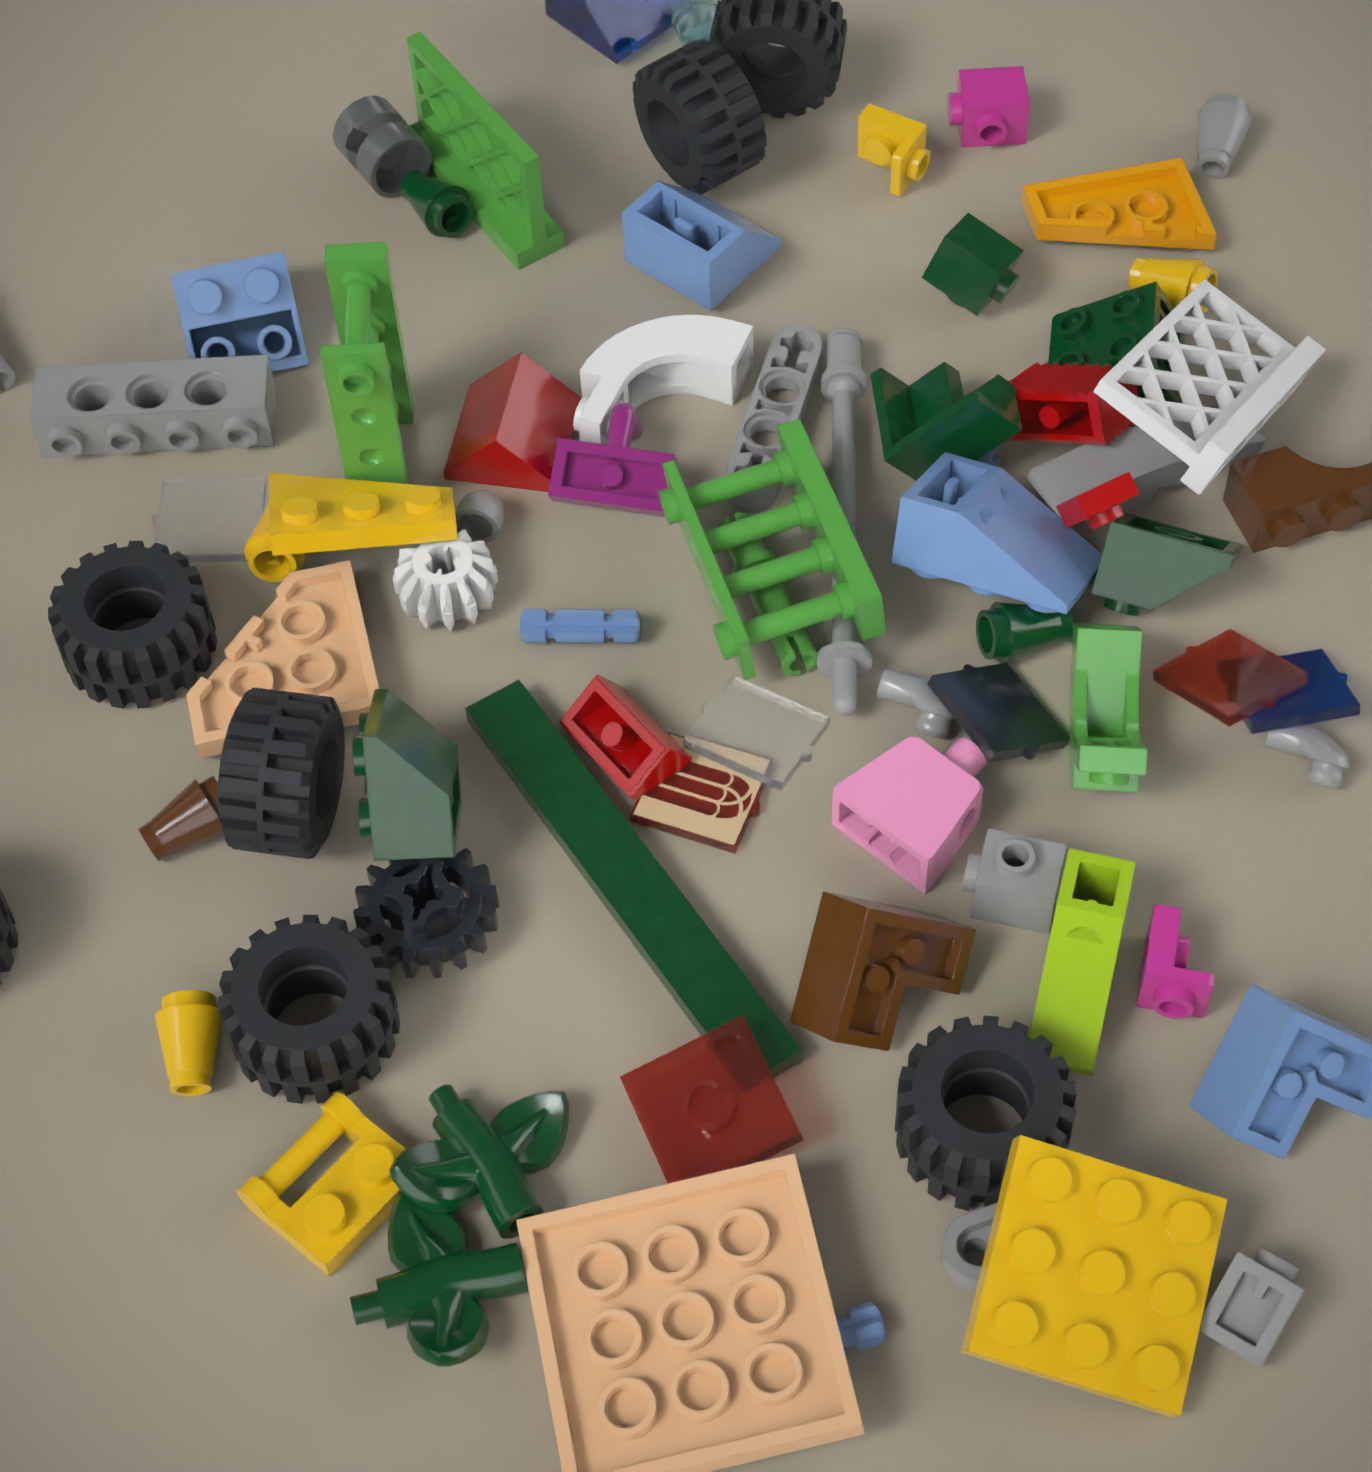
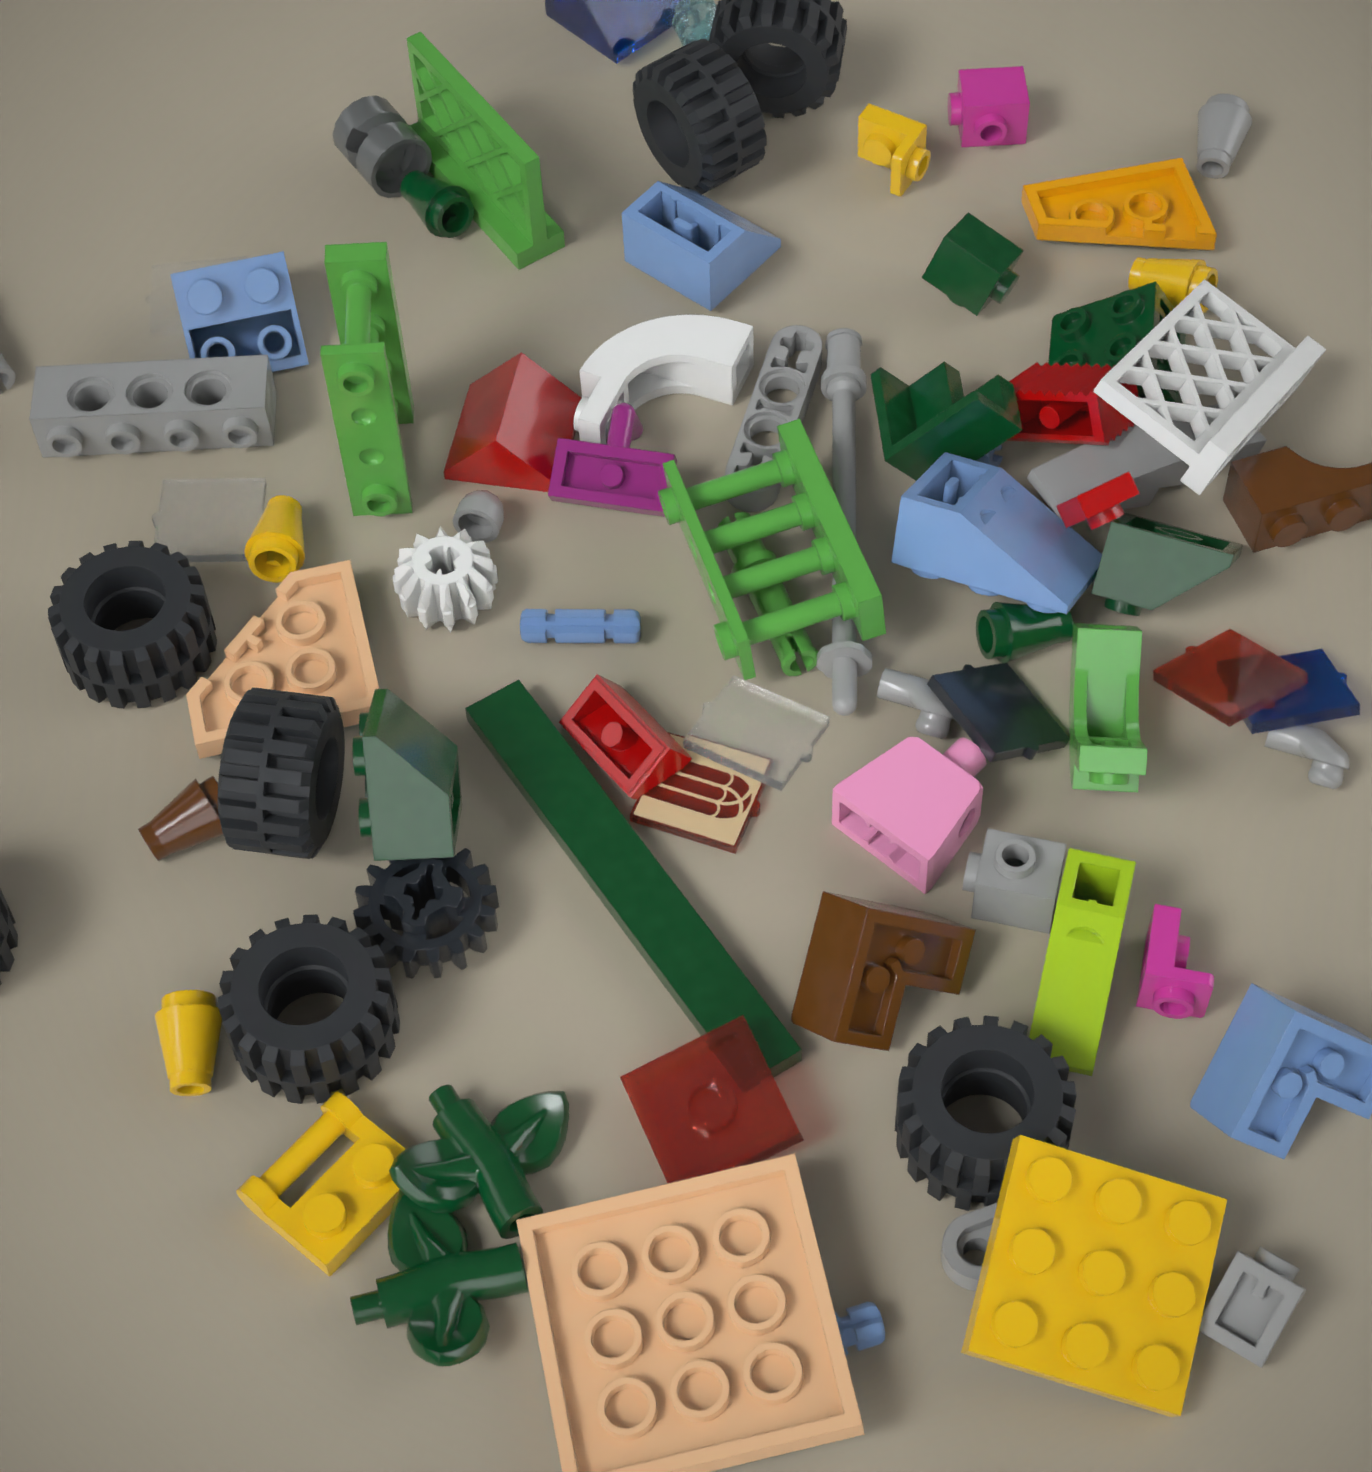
yellow wing [269,472,458,556] -> none

